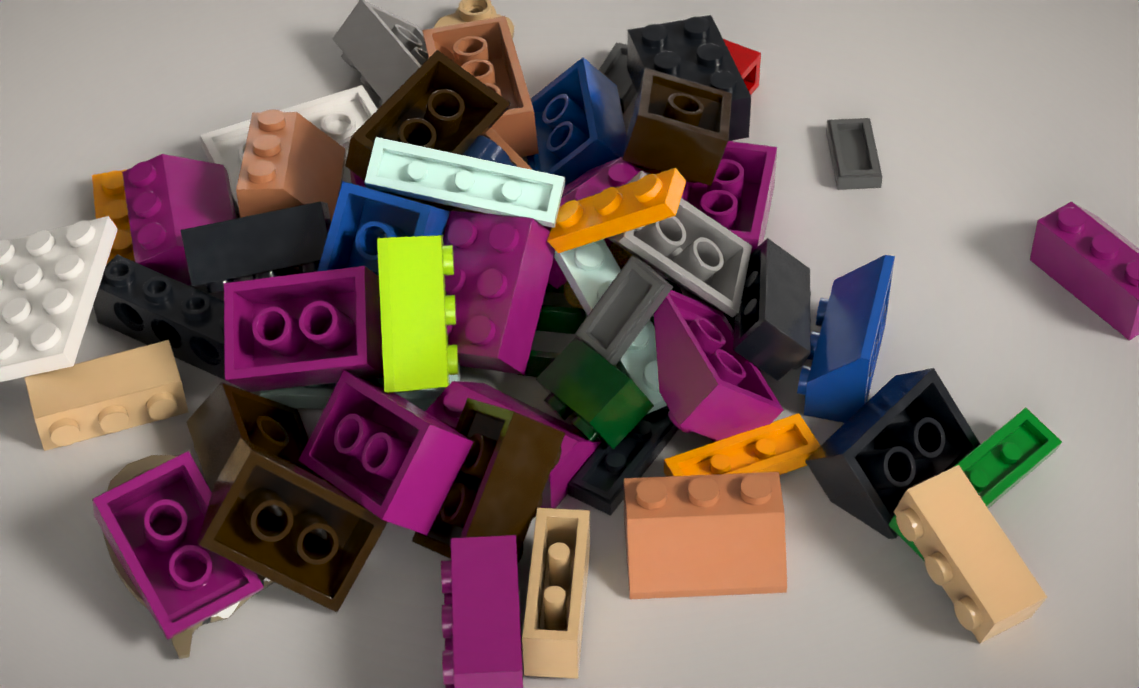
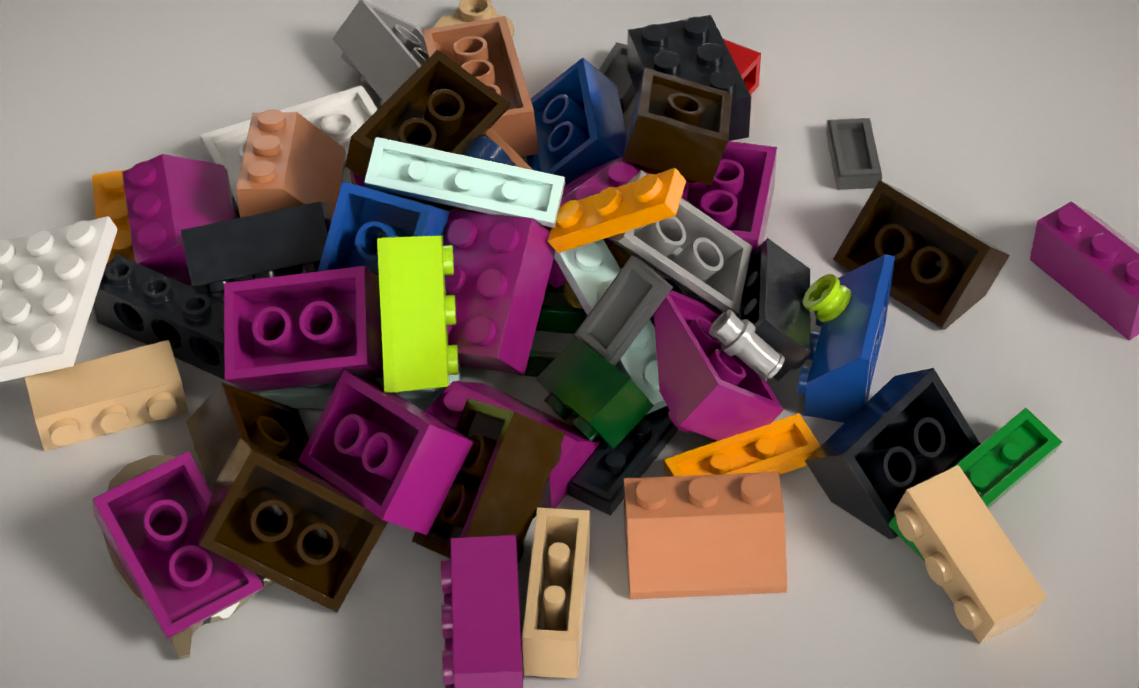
none -> light grey pin [709,309,785,381]
none -> lime bush [803,274,852,322]
none -> dark brown slope [832,180,1010,330]

